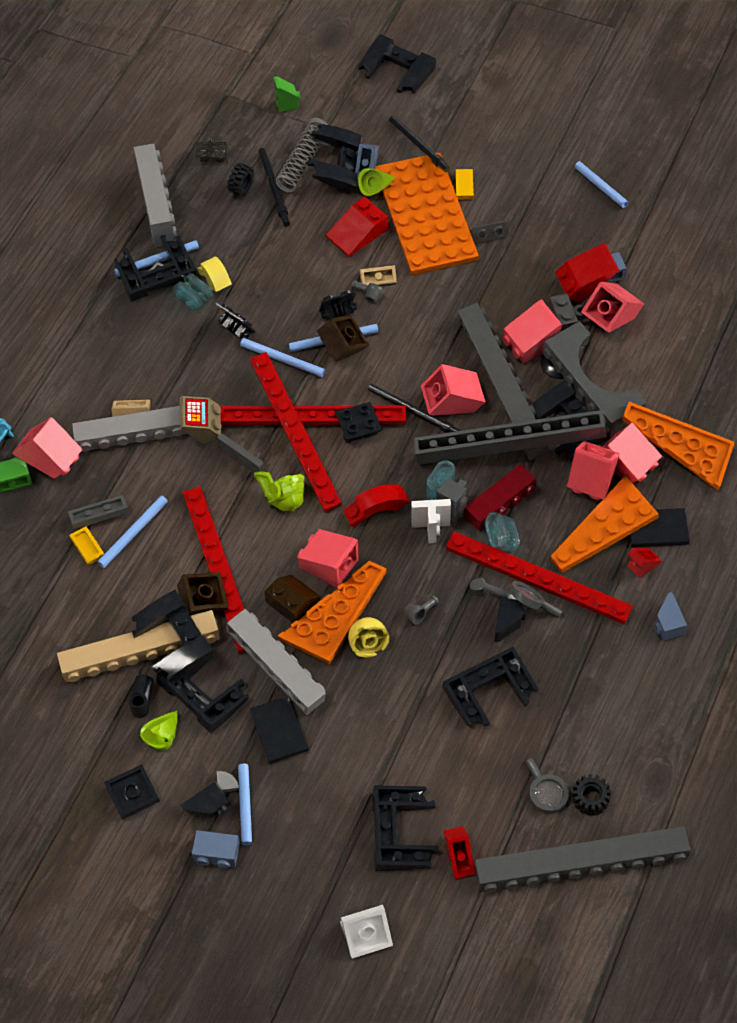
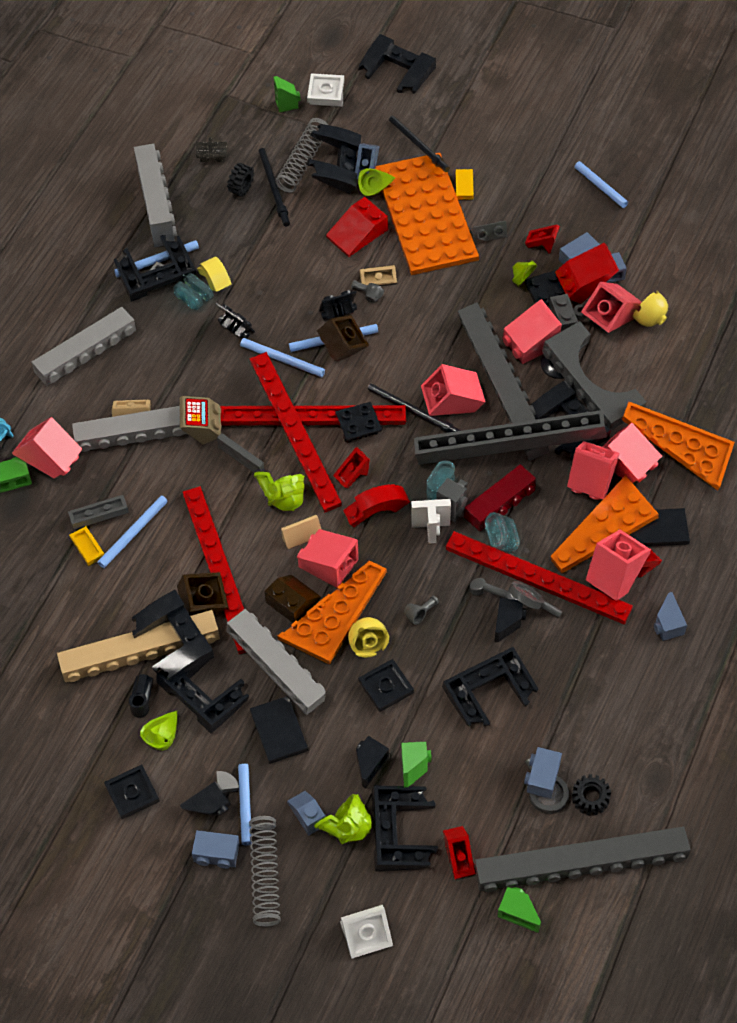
none -> light grey brick [32,307,136,386]
none -> light grey piece [249,816,281,926]
none -> tan slope [281,515,321,549]
none -> sand blue slope [287,791,326,836]
none -> white bracket [307,74,344,107]
none -> lime head [314,794,372,844]
none -> red slope [333,447,370,489]
none -> black slope [356,736,389,788]
none -> black plate [358,659,414,712]
none -> bright green slope [401,742,431,787]
none -> bright green slope [498,887,541,933]
none -> lime piece [512,260,537,286]
none -> red slope [524,224,560,254]
none -> sand blue brick [524,747,562,799]
none -> black plate [525,269,565,307]
none -> sand blue brick [559,232,600,264]
none -> coral slope [586,530,651,601]
none -> light yellow cylinder [633,291,668,327]

